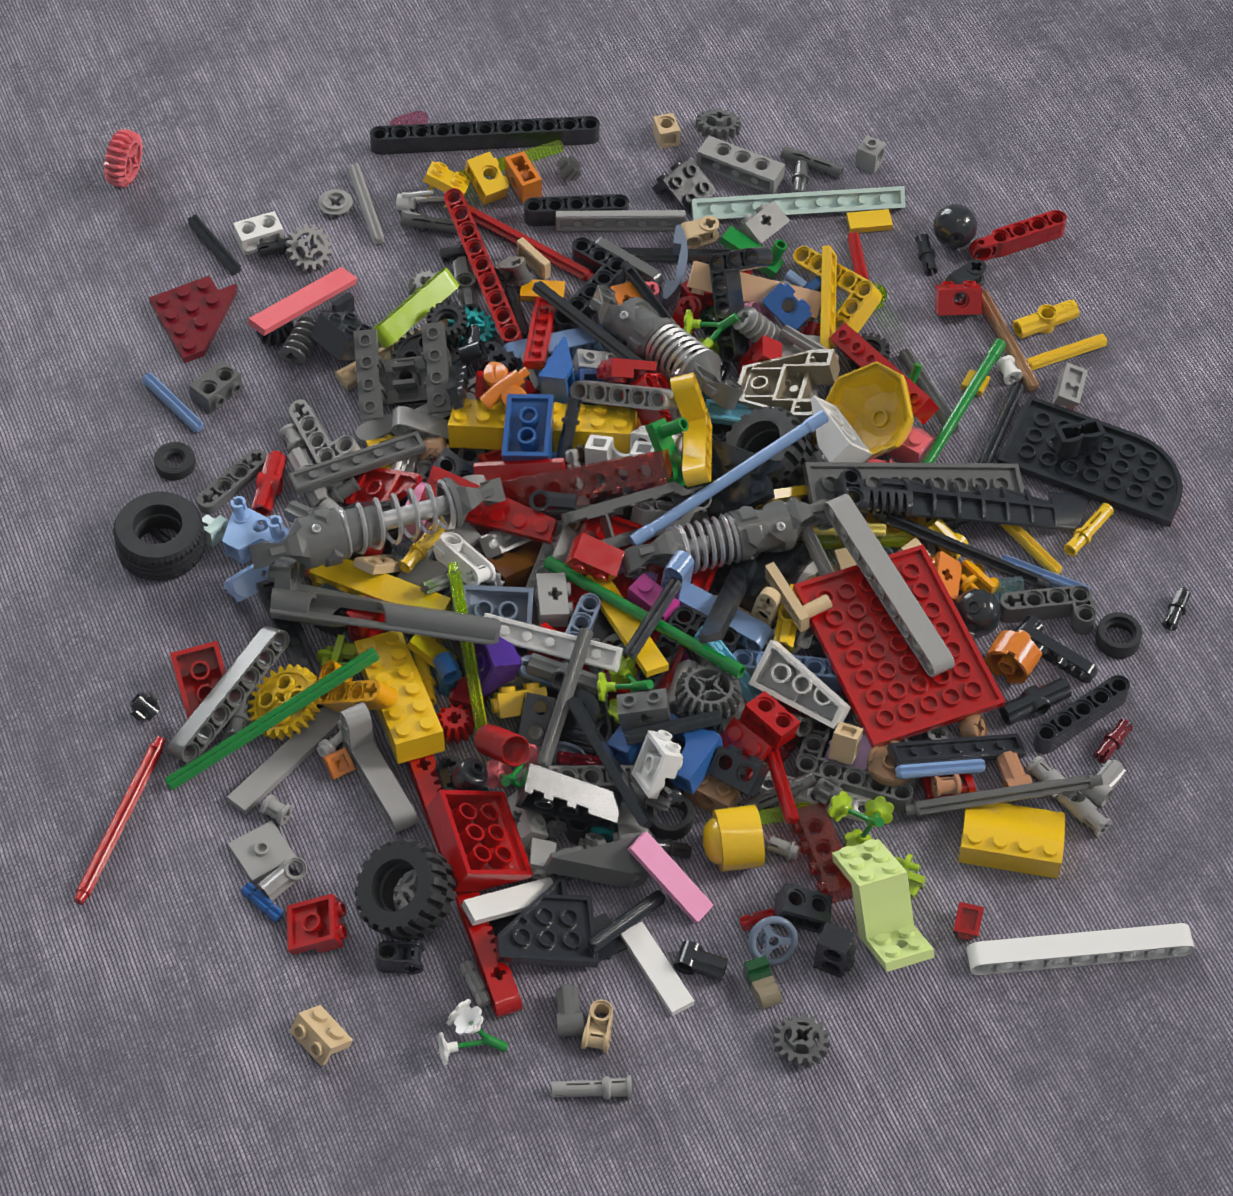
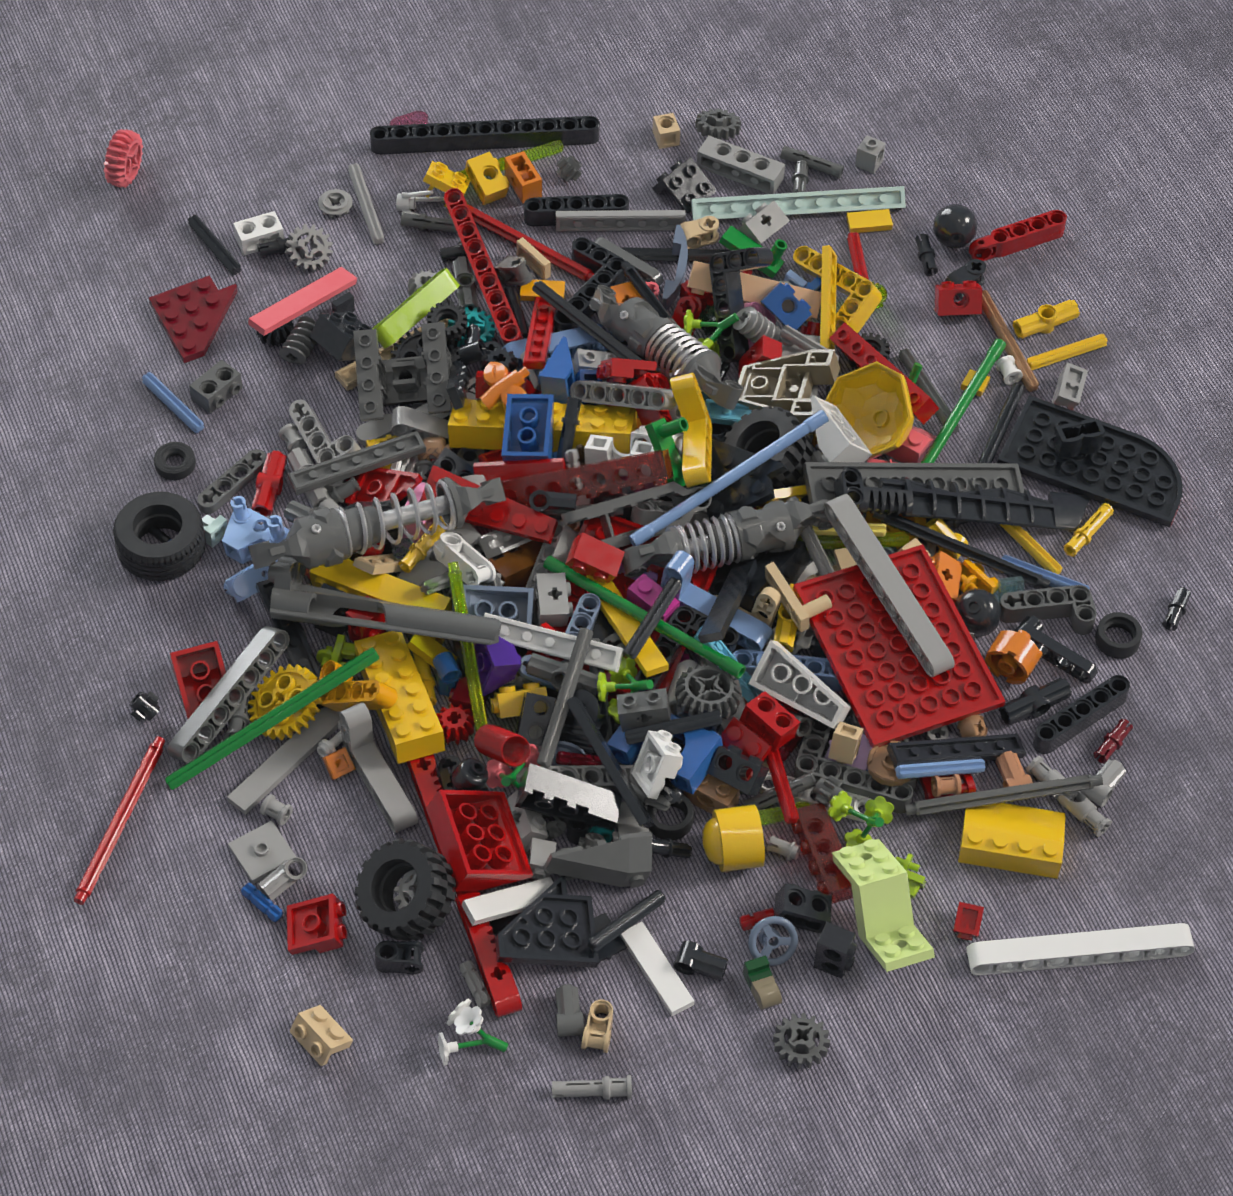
bright pink tile [627,831,713,923] -> none

